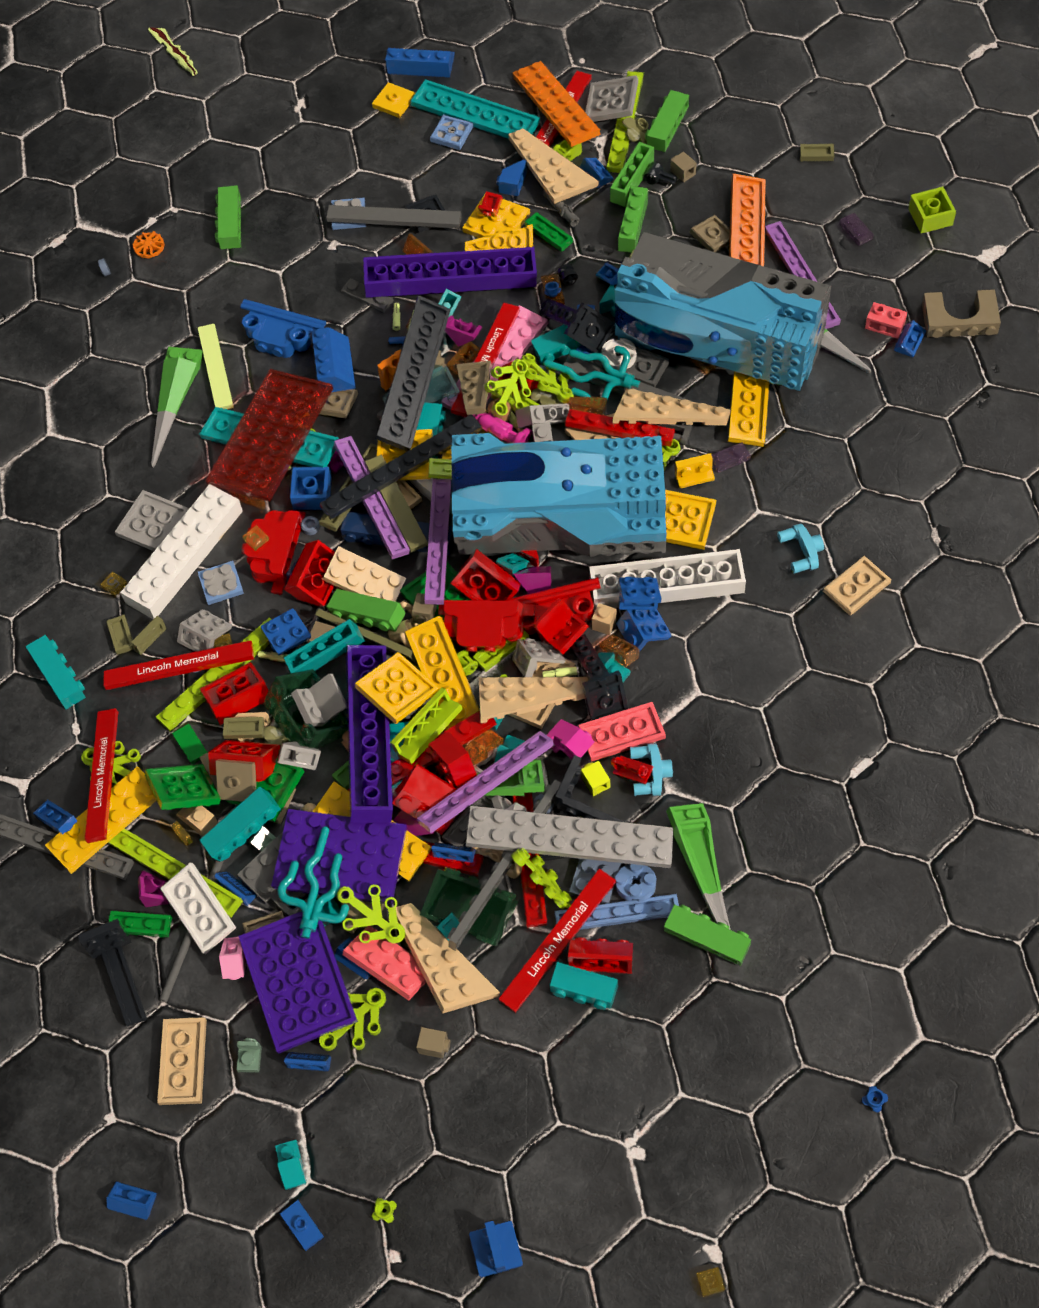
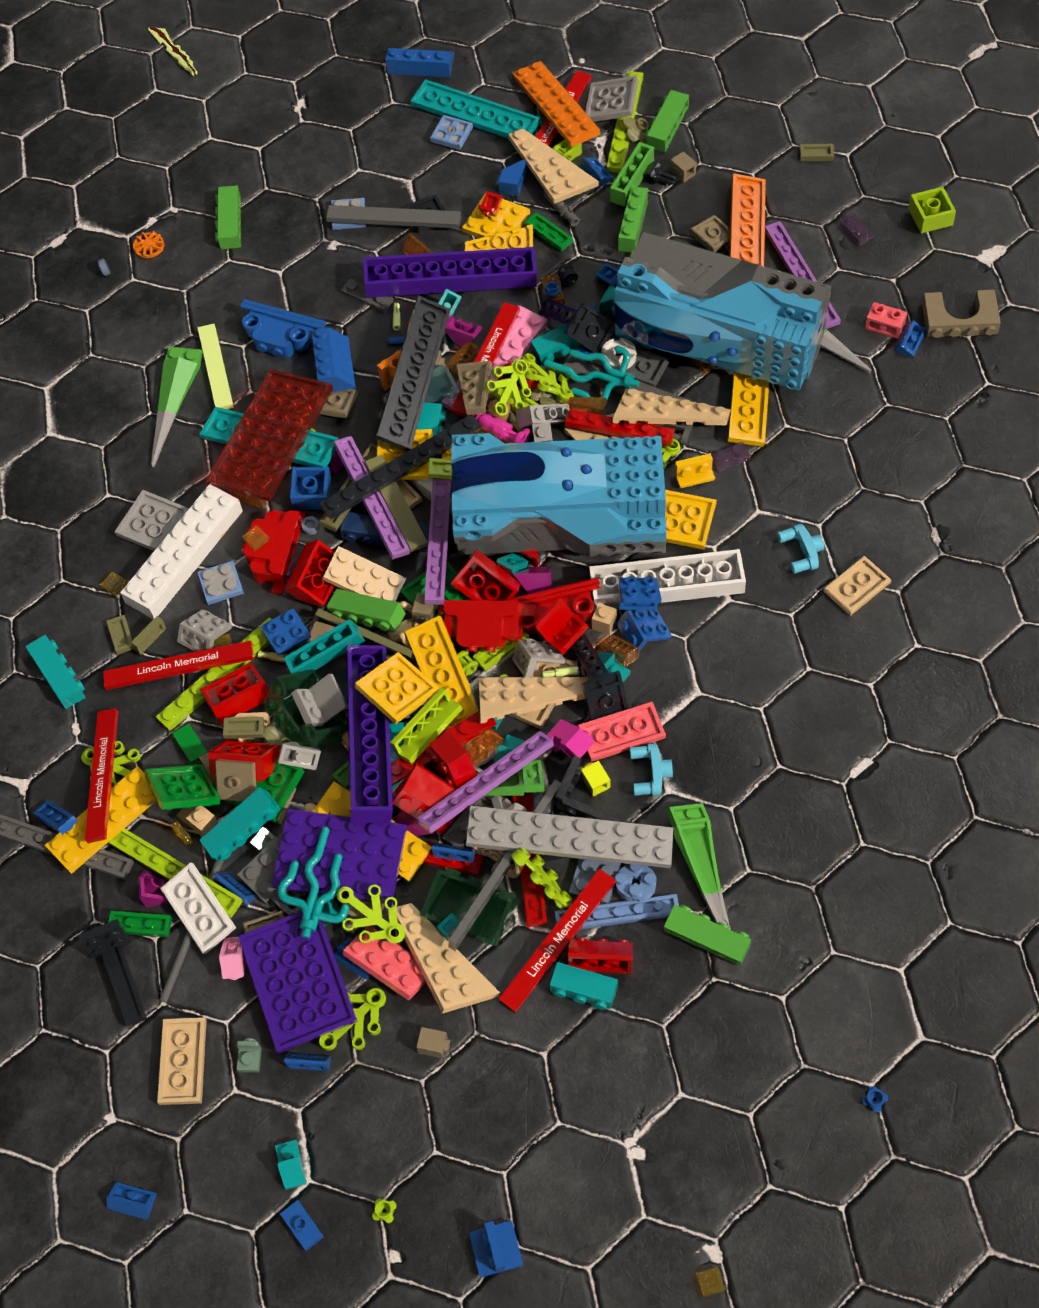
yellow plate [372,82,416,118] -> none
red hinge [611,756,654,784] -> none

